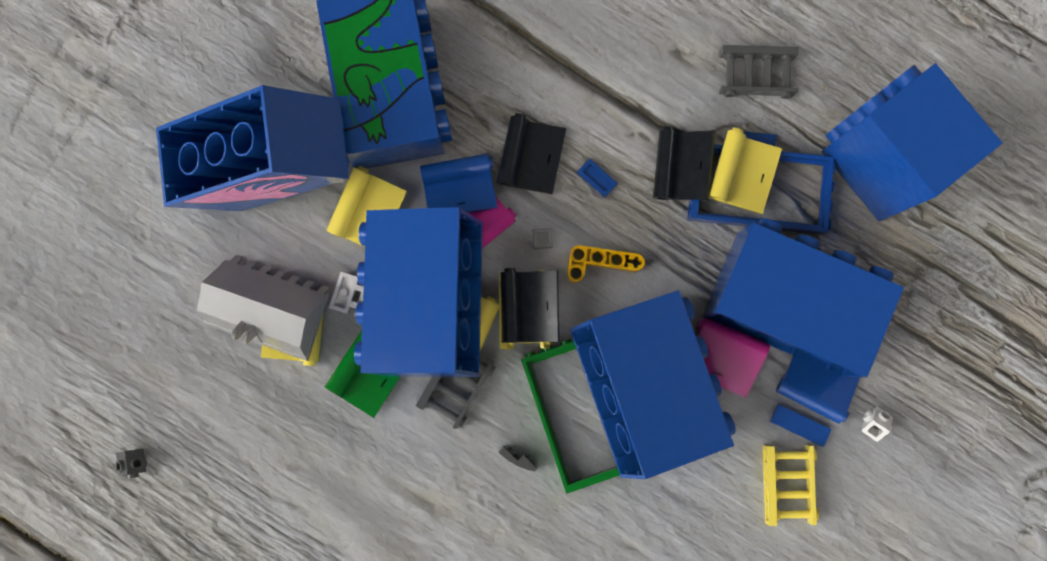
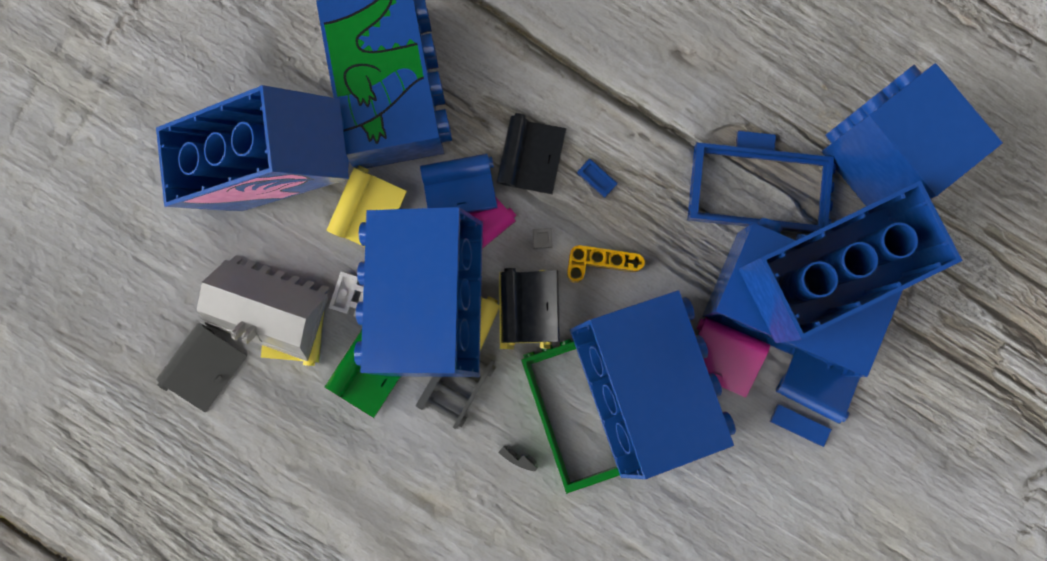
dark grey brick [115,449,147,479] -> none
black door [653,126,715,200] -> none
light yellow door [709,128,782,214] -> none
dark grey fence [719,45,799,99] -> none
light yellow fence [763,445,819,526] -> none
white brick [861,406,893,442] -> none
none -> dark grey door [156,322,247,413]
none -> blue brick [739,180,963,343]

